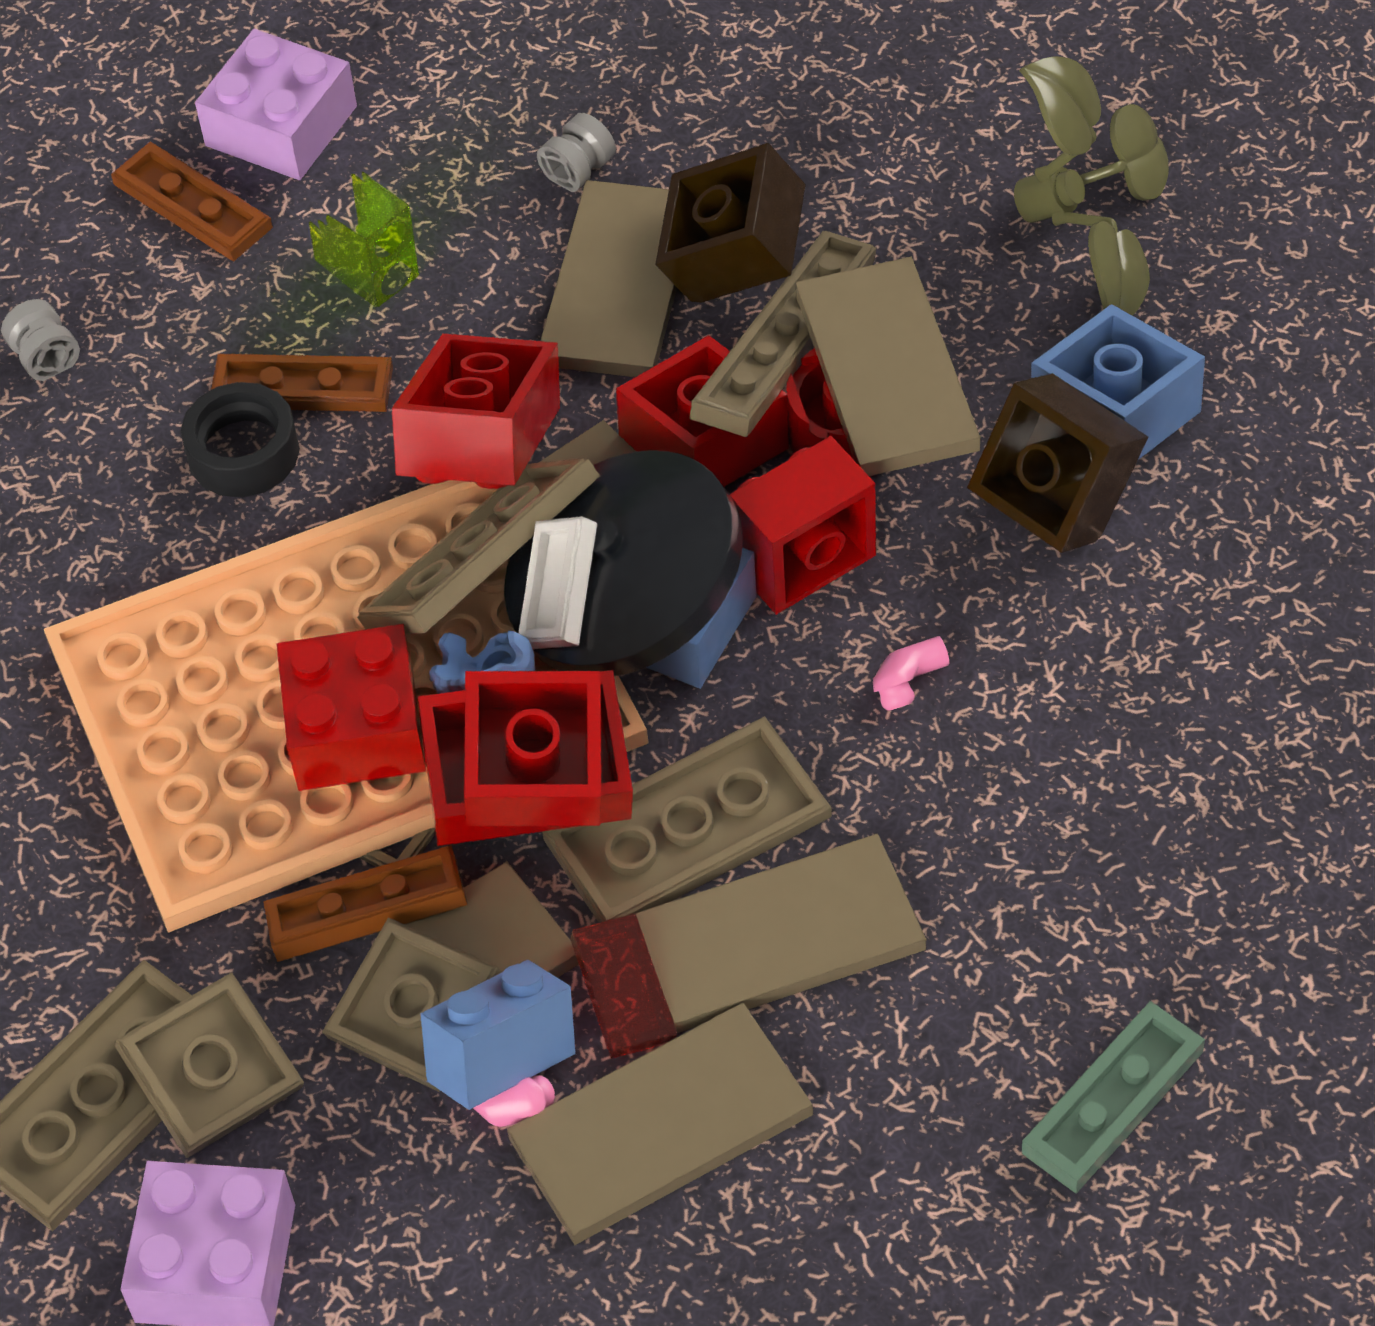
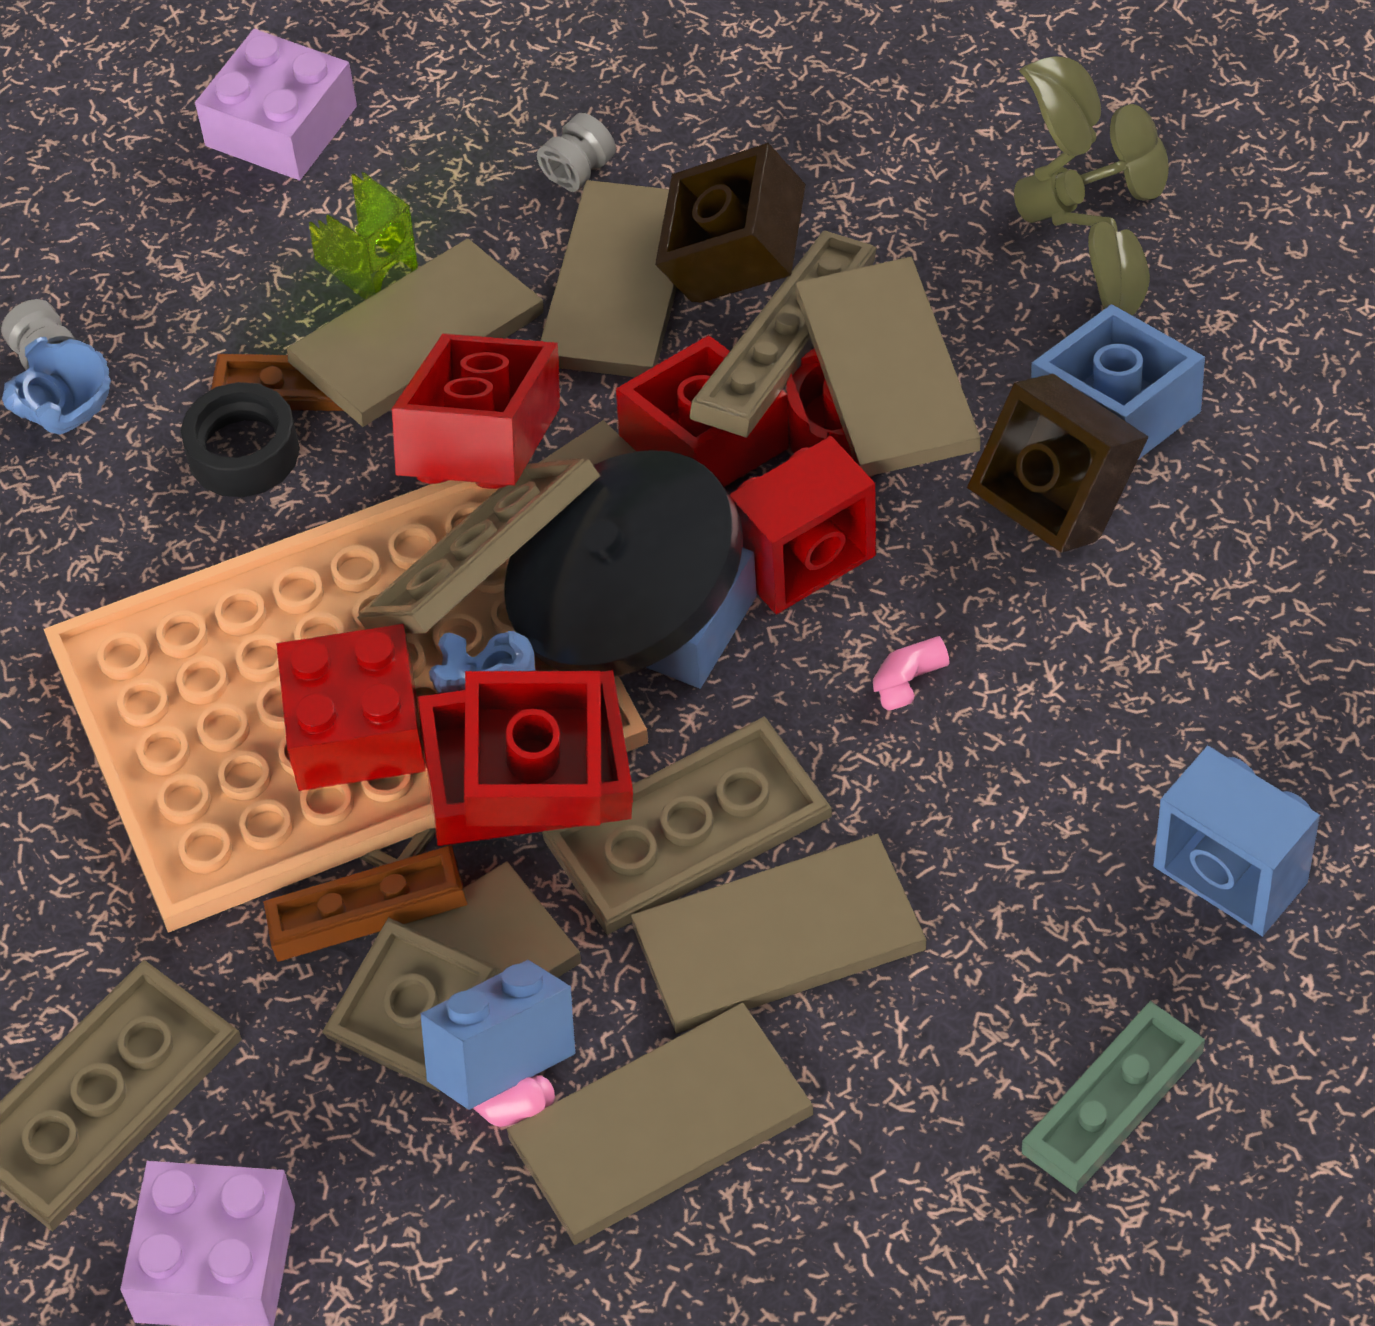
dark orange tile [111,141,273,262] -> none
dark tan tile [115,972,304,1158] -> none
white tile [519,516,597,649] -> none
clear red tile [570,913,677,1059] -> none
none -> medium blue hair [2,337,111,435]
none -> dark tan tile [287,238,543,427]
none -> medium blue brick [1153,745,1320,937]

